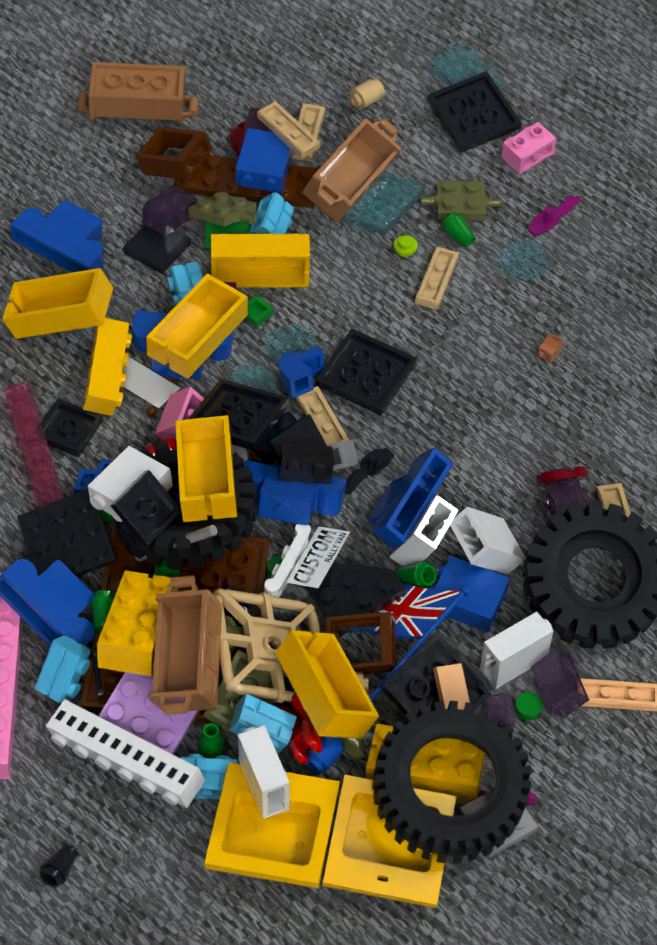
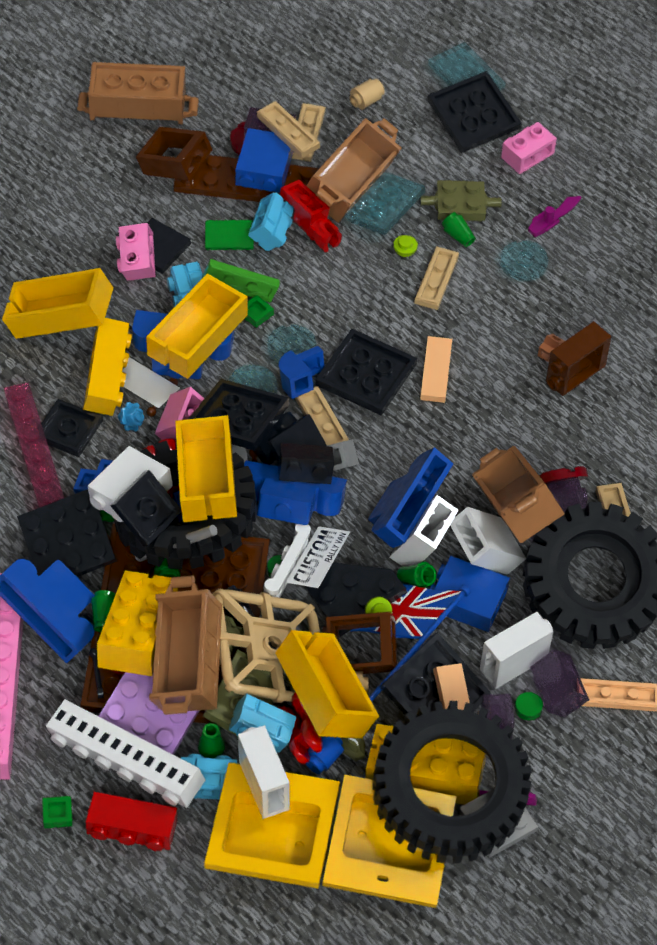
blue brick [10,200,104,273] -> none
medium azure brick [35,636,91,703] -> none
black cone [40,844,78,888] -> none
clear purple brick [142,185,197,236] -> none
olive plate [188,192,257,227] -> none
yellow piece [211,233,310,287] -> none
black piece [345,448,394,494] -> none
none -> green plate [42,796,73,829]
none -> red brick [85,792,178,851]
none -> bright pink brick [116,223,156,280]
none -> dark azure plant [118,402,144,432]
none -> bright green tile [202,259,280,303]
none -> red plate [280,180,342,252]
none -> lime plate [365,597,392,614]
none -> light nougat tile [420,336,452,403]
none -> medium nougat container [472,446,565,544]
none -> reddish brown window [546,321,612,396]

